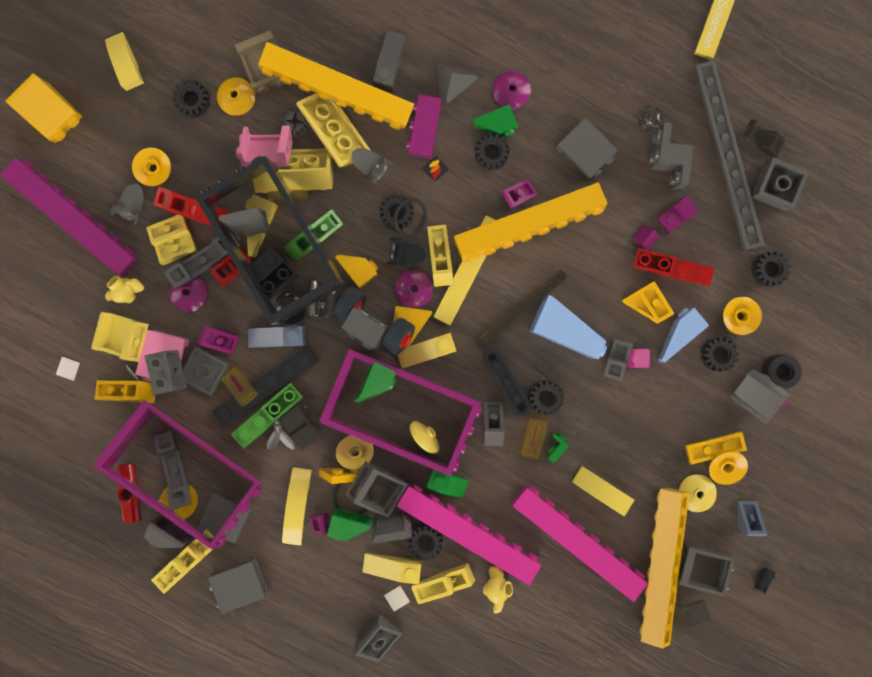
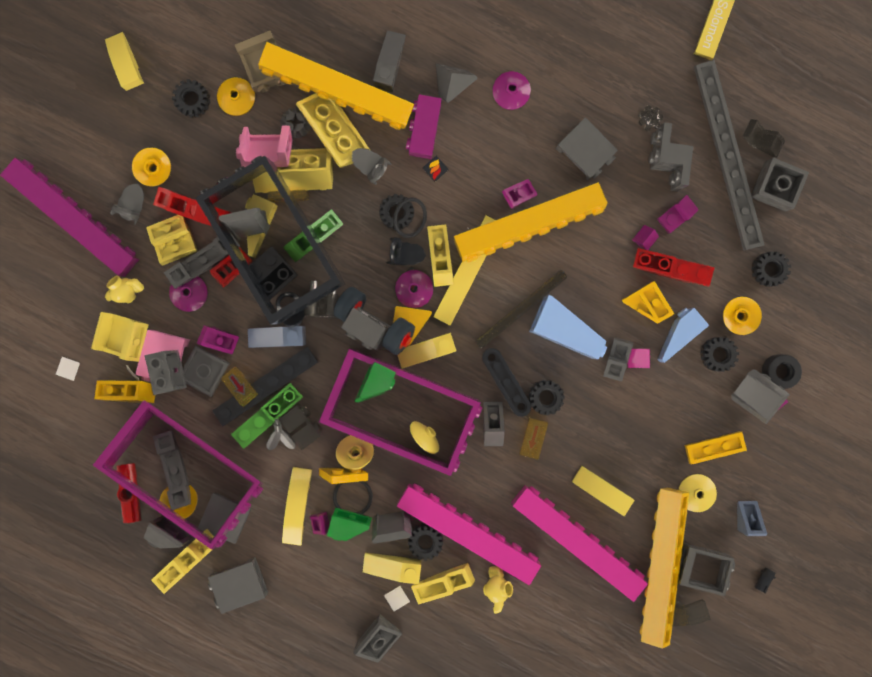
yellow slope [6,73,83,143] -> none
yellow slope [335,255,378,288] -> none
dark grey window [345,461,408,517] -> none
green slope [427,469,469,498] -> none
green slope [473,105,518,138] -> none
black tyre [475,133,510,171] -> none
green bracket [546,432,569,463] -> none
yellow dish [709,451,748,485] -> none

